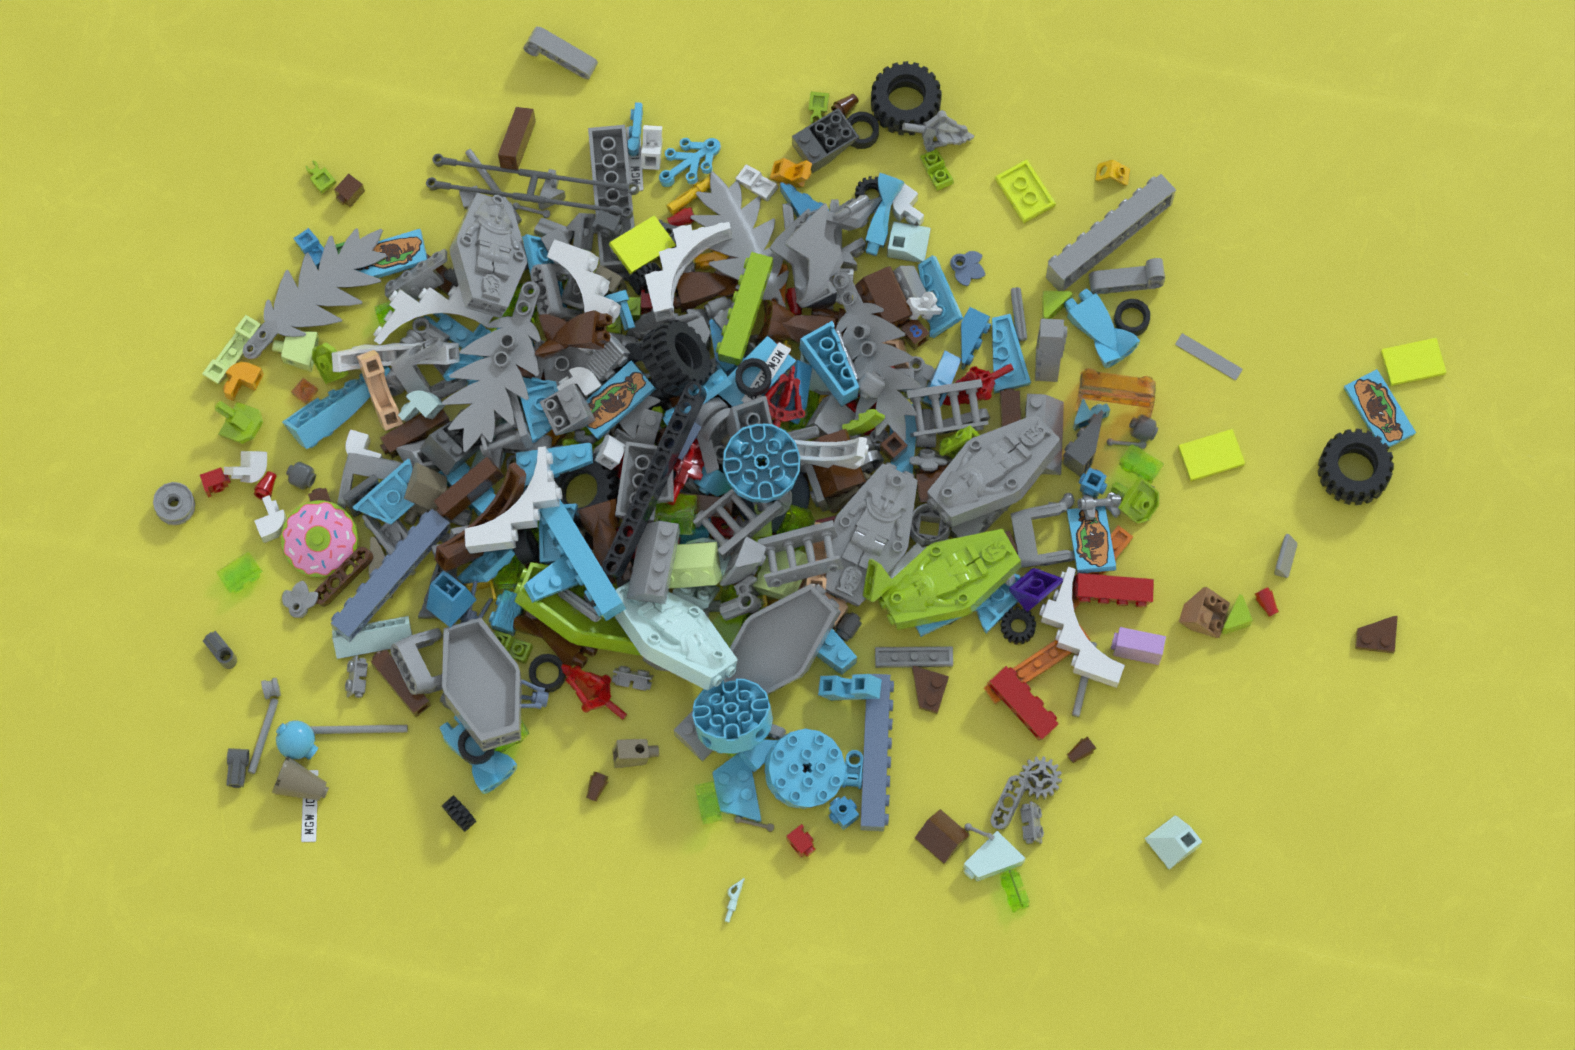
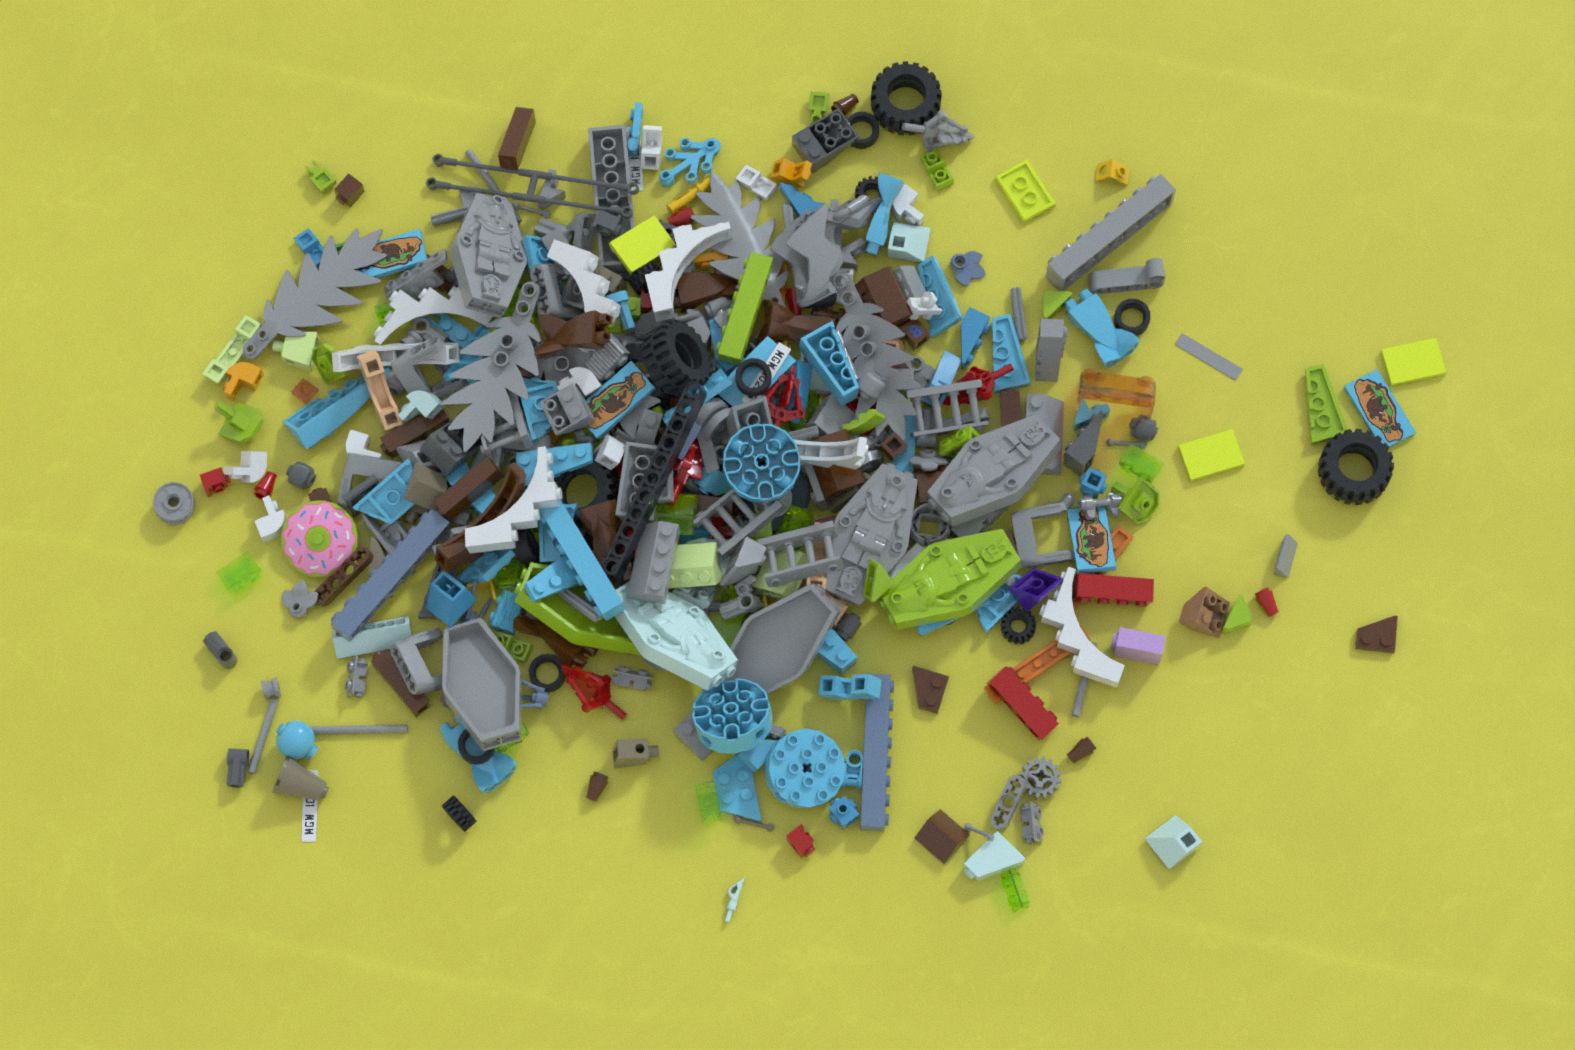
light grey beam [523,26,598,79] -> none
light grey tile [875,646,953,668] -> none
none -> light grey axle [431,205,469,226]
none -> lime wing [1305,364,1347,445]

